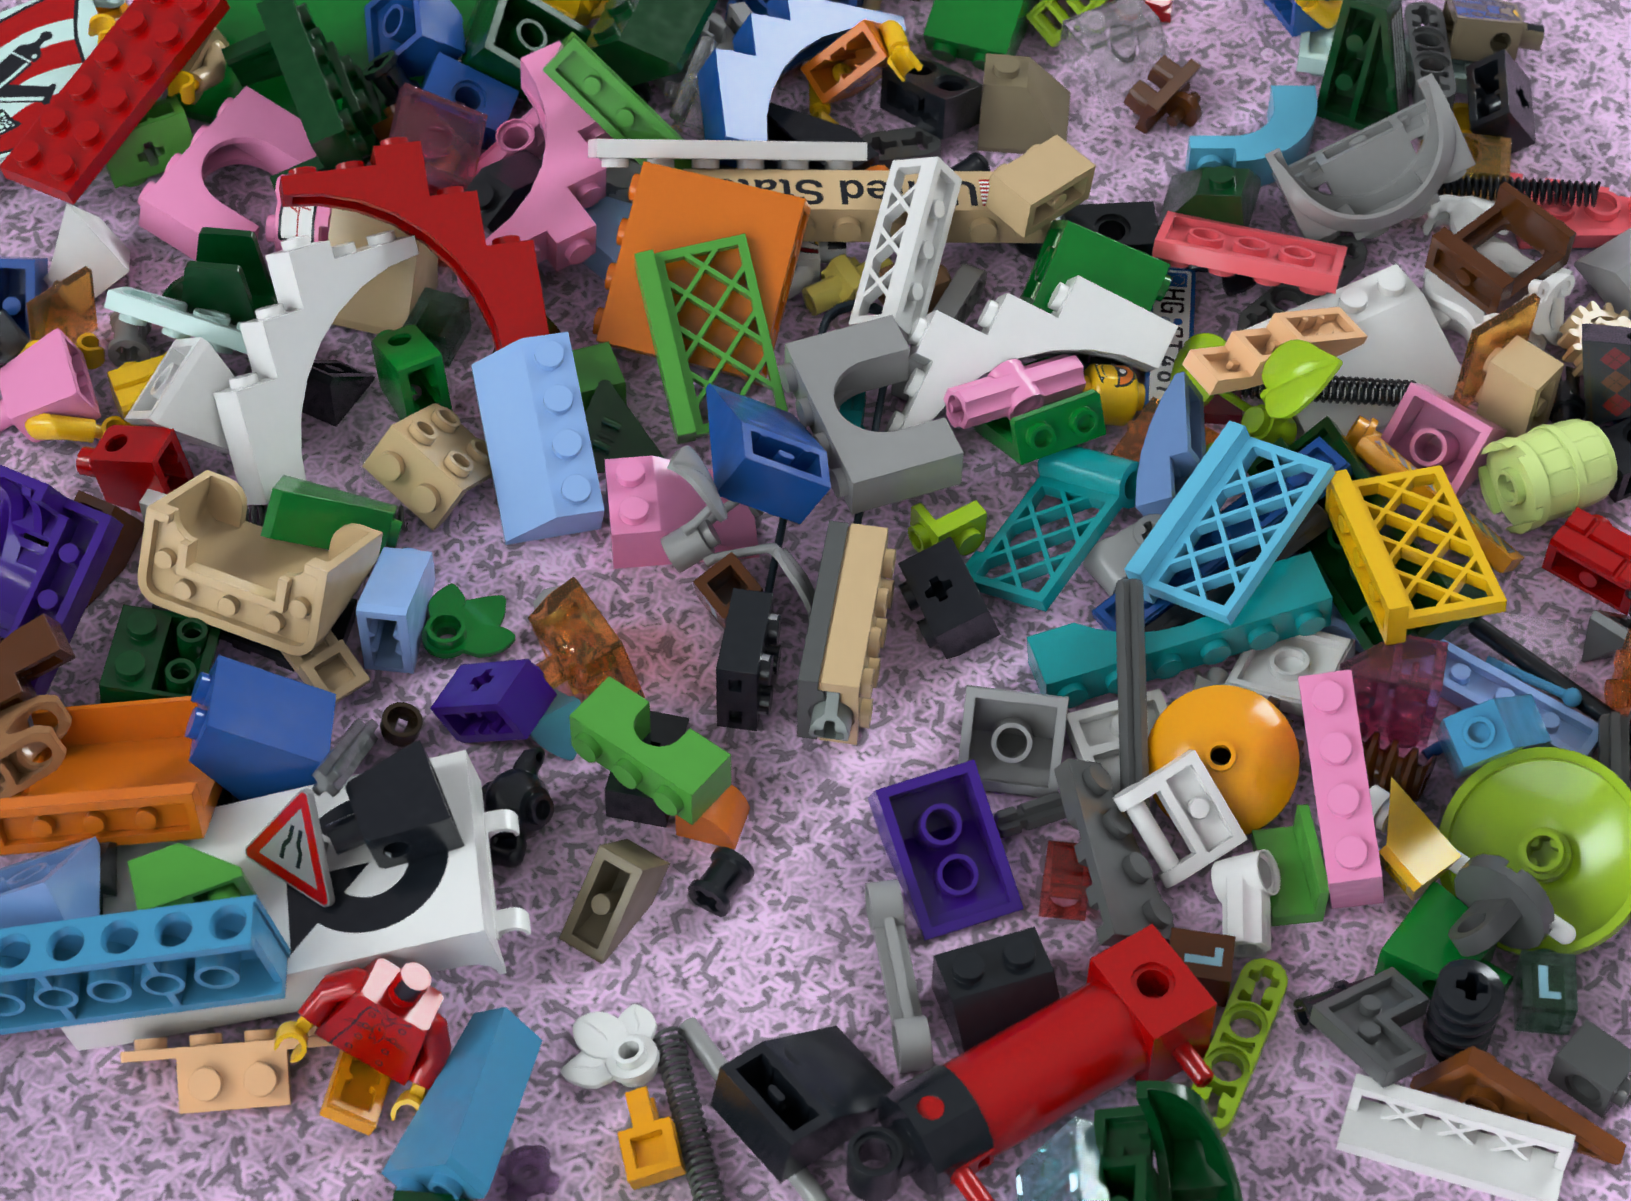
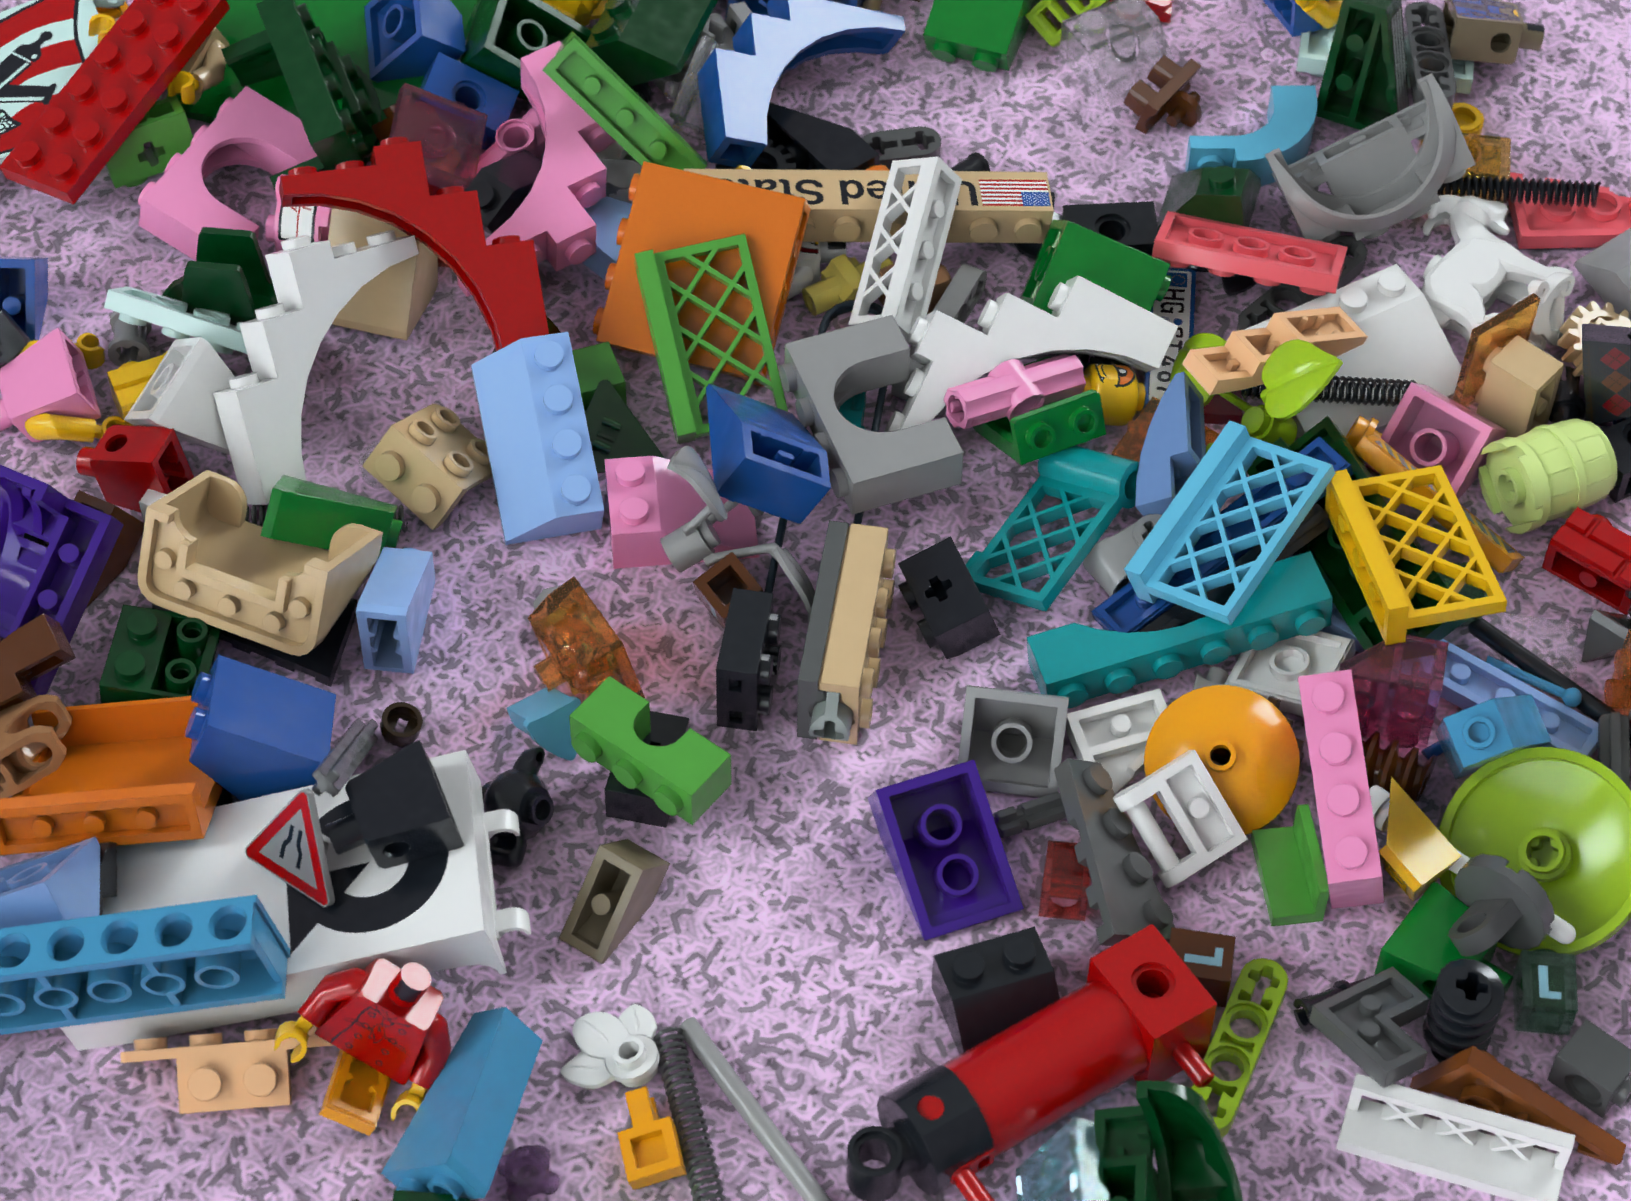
clear orange piece [26,266,98,343] -> none
white slope [43,203,130,312] -> none
bright green slope [127,843,258,910] -> none
tan slope [280,630,370,704] -> none
black slope [302,360,375,427] -> none
black bush [362,50,421,107] -> none
green torso [371,324,452,420] -> none
clear green brick [403,287,471,367] -> none
green plate [422,583,515,659] -> none
dark purple brick [430,659,557,743] -> none
white plate [588,139,867,170] -> none
orange brick [675,784,750,850] -> none
black bush [688,846,755,917] -> none
black slope [711,1026,895,1183] -> none
orange torso [800,20,923,125] -> none
light grey piece [865,879,933,1074] -> none
black brick [880,53,983,140] -> none
lime bracket [908,500,987,555] -> none
dark tan slope [977,53,1070,154] -> none
tan brick [986,135,1096,238] -> none
dark grey axle [1115,578,1150,824] -> none
white piece [1211,849,1281,959] -> none
reddish brown window [1425,181,1576,314] -> none
black brick [1466,49,1536,158] -> none

